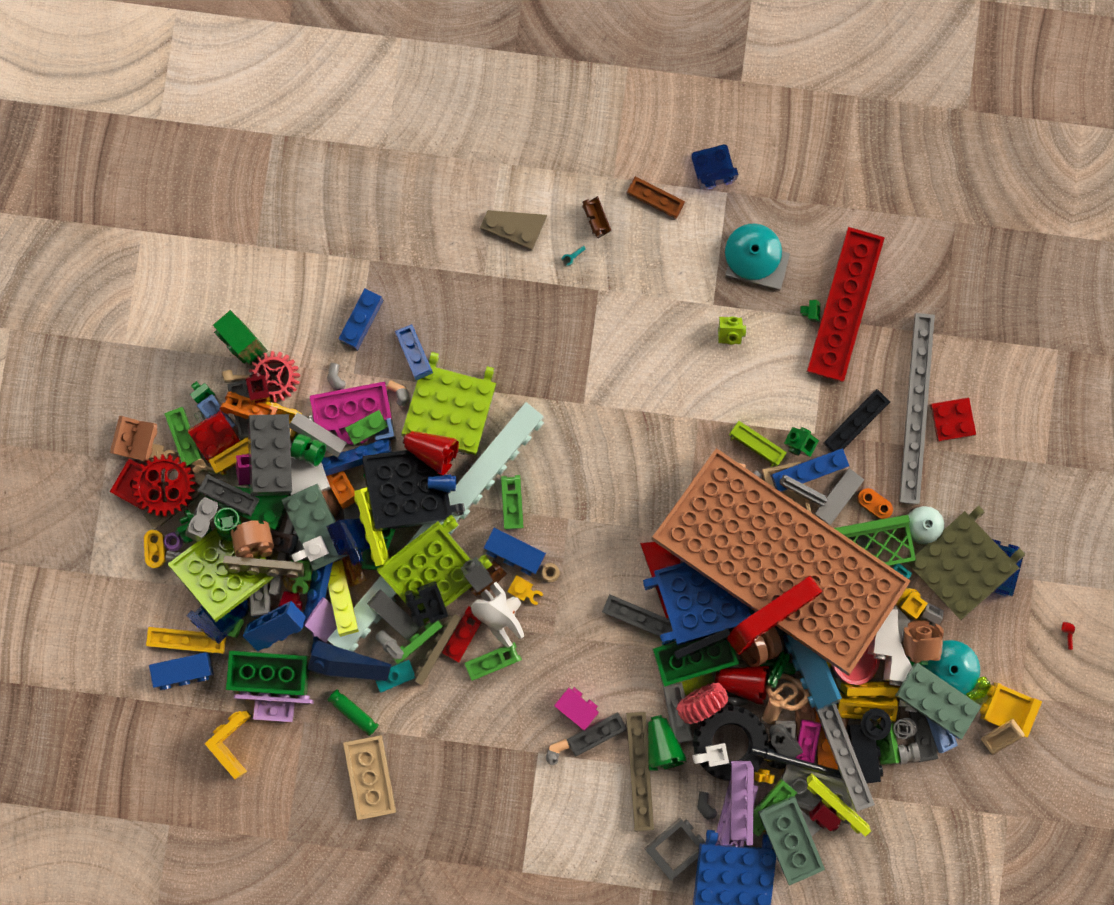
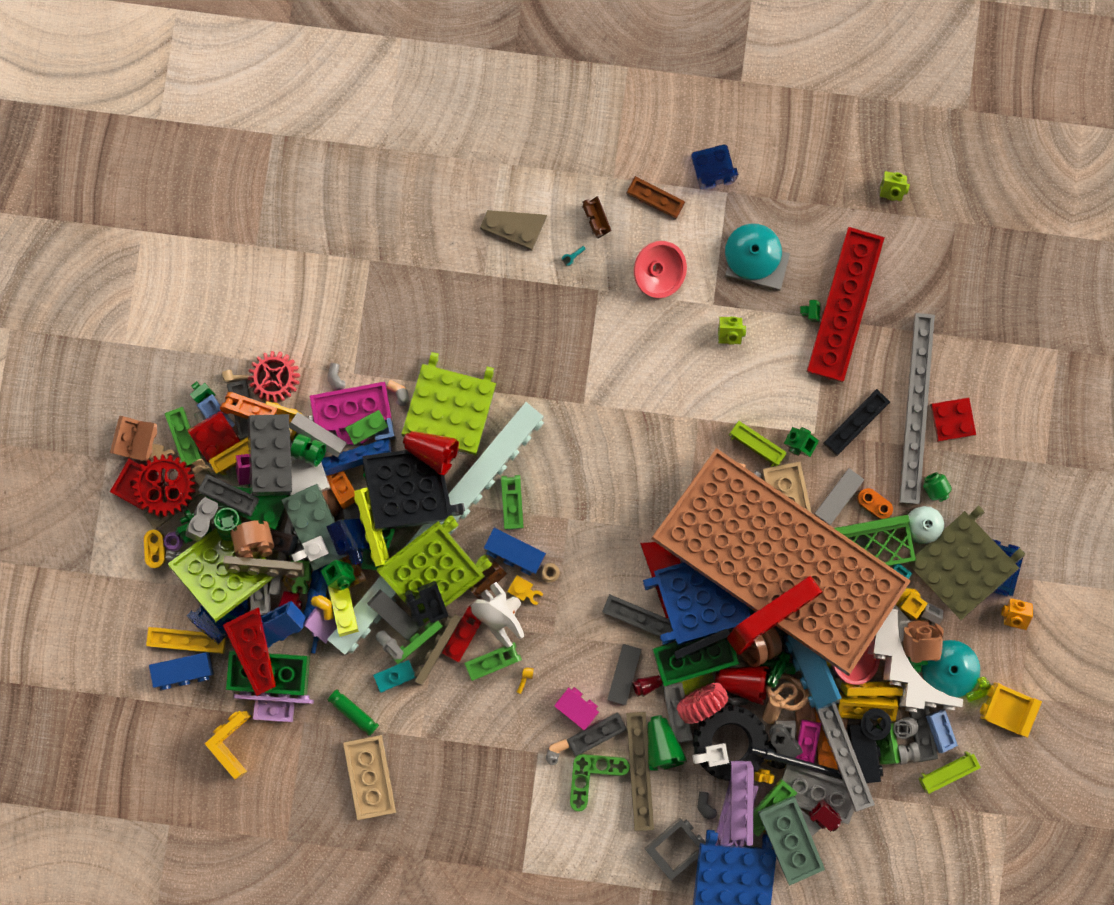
green brick [213,310,268,365] -> none
dark red brick [246,373,271,404] -> none
dark blue wedge [308,640,392,681] -> none
blue brick [338,288,384,351] -> none
tile [395,324,433,380] -> none
blue cone [428,474,456,493] -> none
dark grey brick [461,557,493,592] -> none
blue plate [771,448,849,492] -> none
dark grey axle [780,475,828,506] -> none
neon yellow plate [806,773,871,837] -> none
sand green plate [895,663,981,740] -> none
tan tile [981,719,1025,755] -> none
red hand [1062,622,1075,650] -> none
none -> red wing [223,607,276,696]
none -> yellow arm [311,595,334,620]
none -> green brick [321,560,356,590]
none -> yellow hand [517,667,534,694]
none -> bright green beam [570,754,630,811]
none -> dark grey tile [607,644,642,705]
none -> dark red cone [632,675,663,697]
none -> coral dish [634,241,687,298]
none -> lime brick [879,171,910,201]
none -> lime container [918,751,981,794]
none -> green head [923,472,952,502]
none -> light orange brick [1001,598,1033,630]

